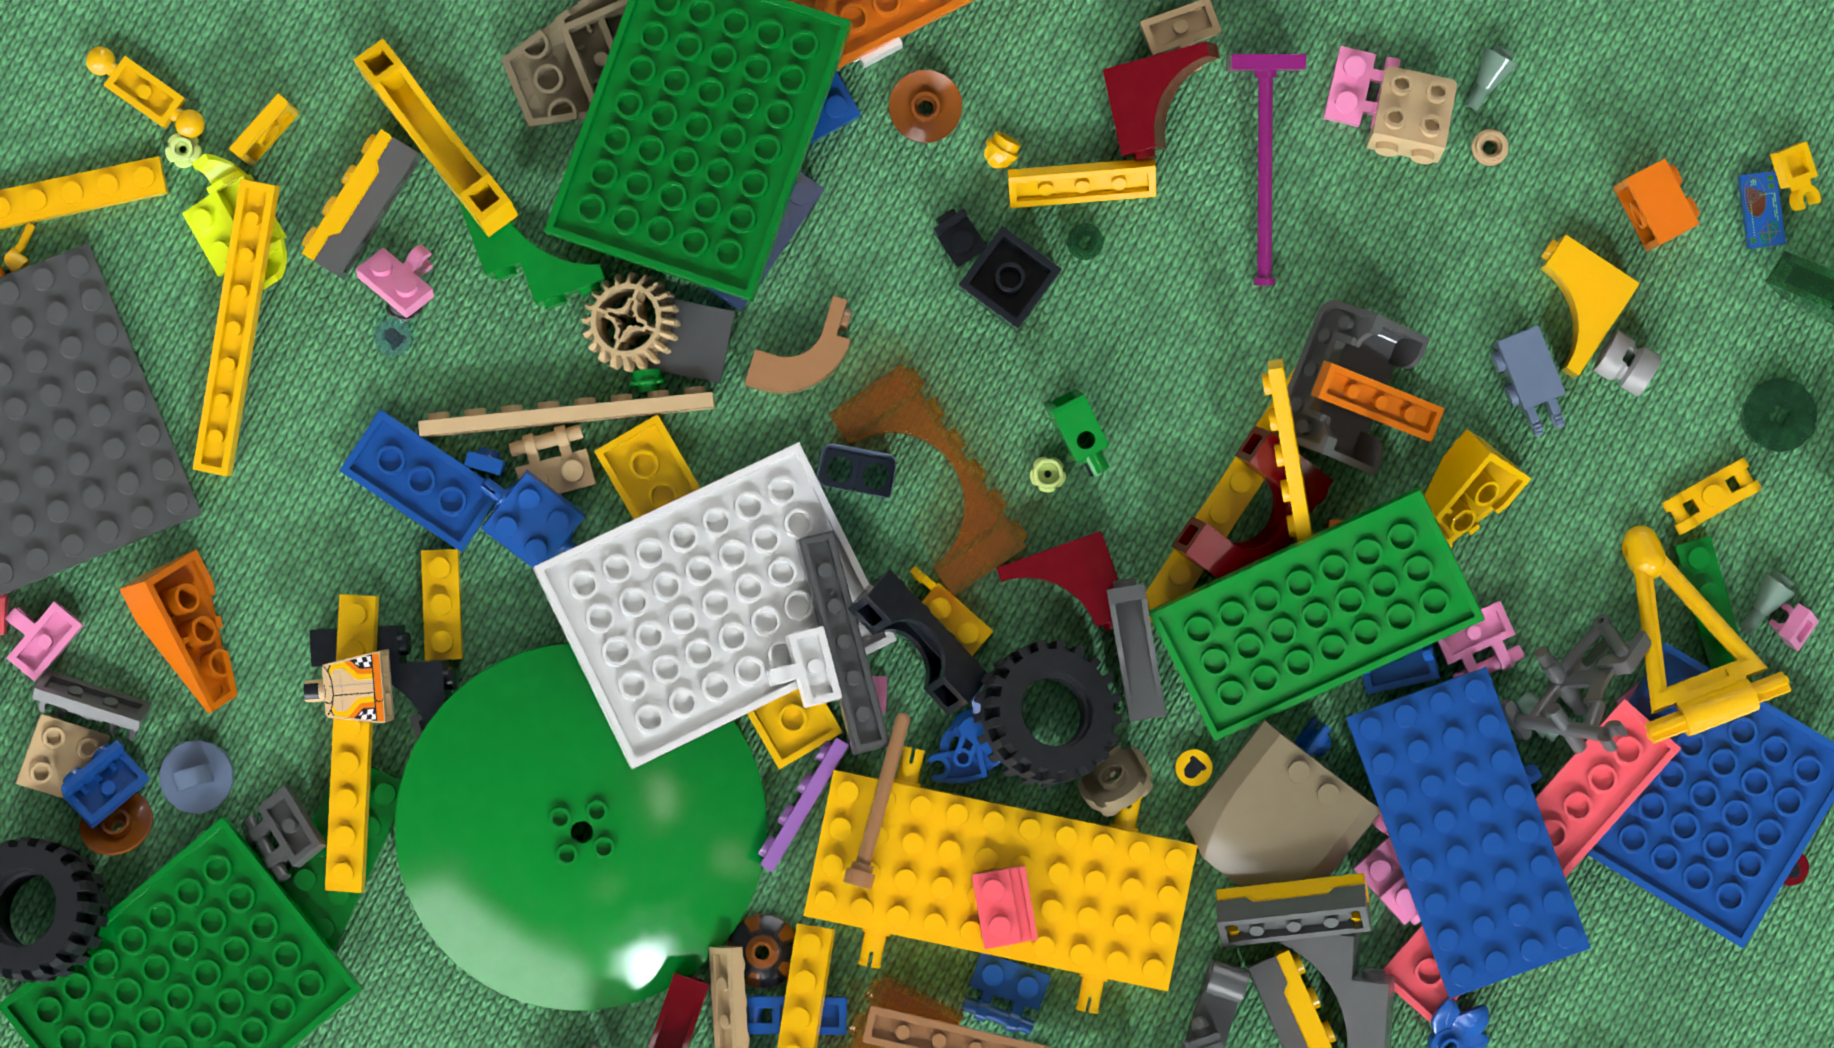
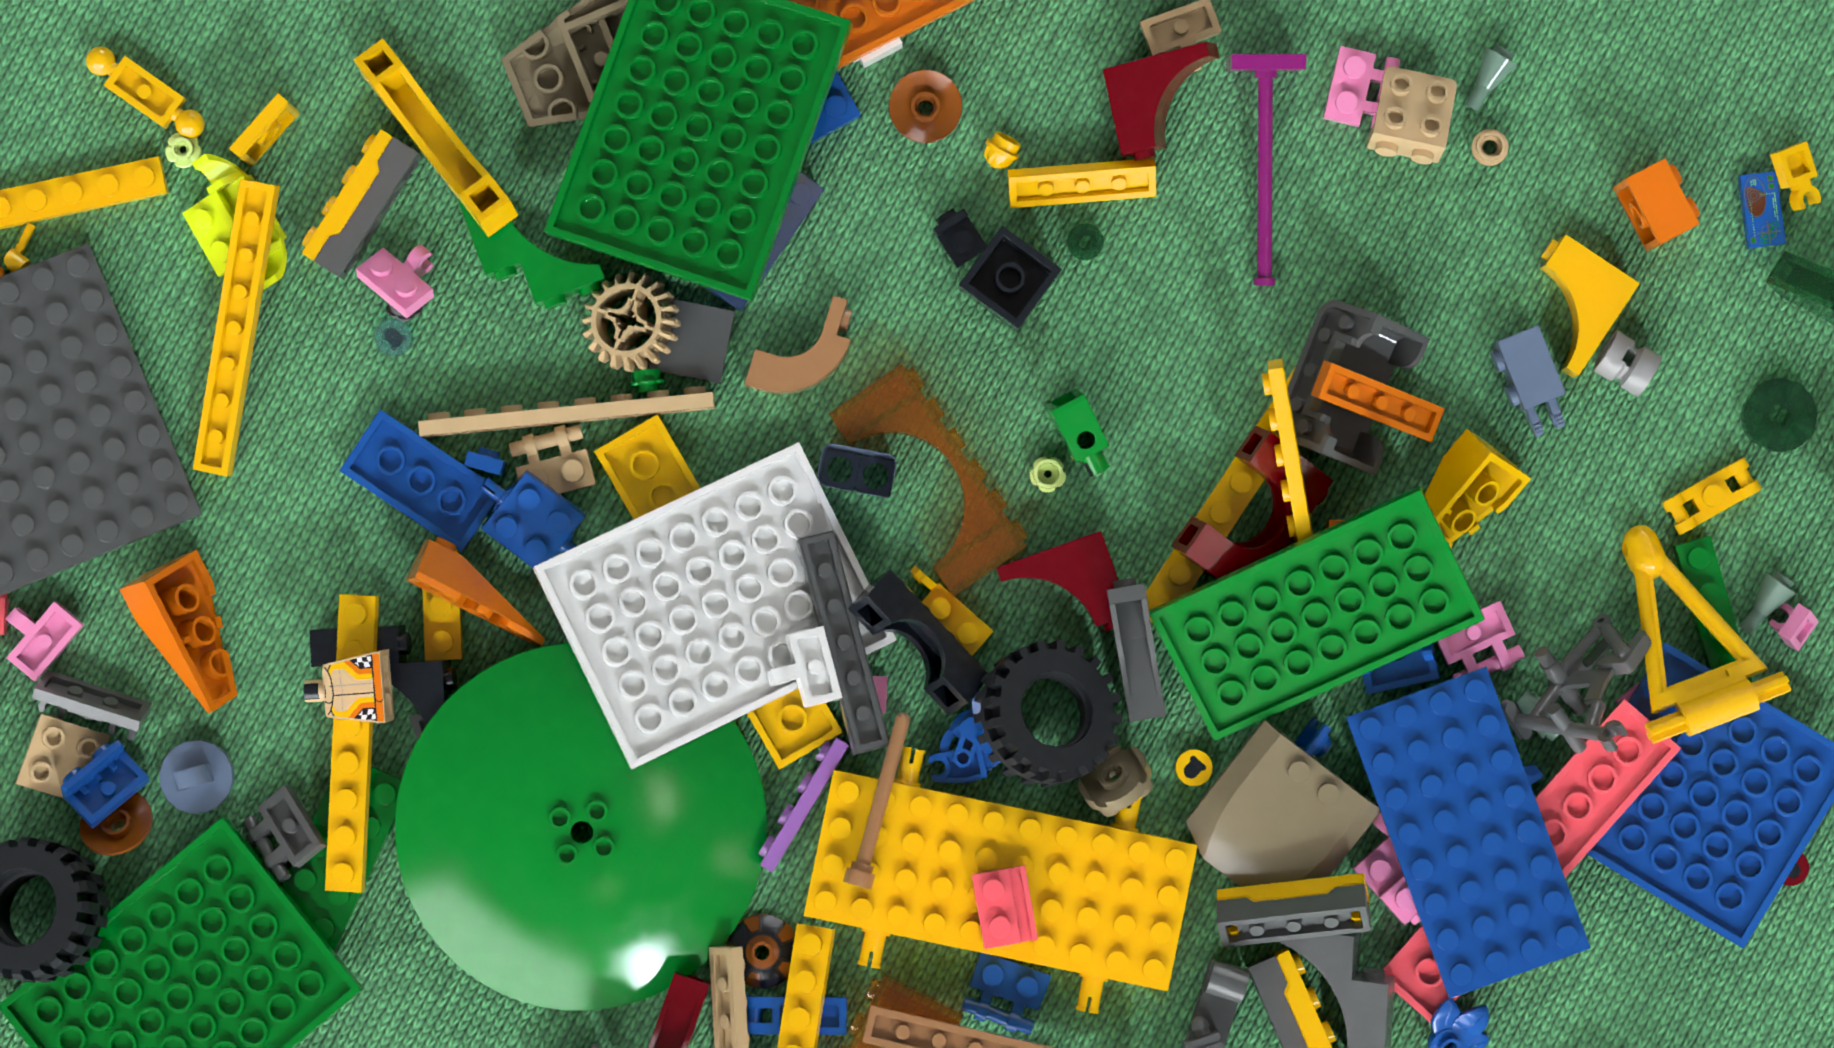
none -> orange wedge [405,537,545,646]

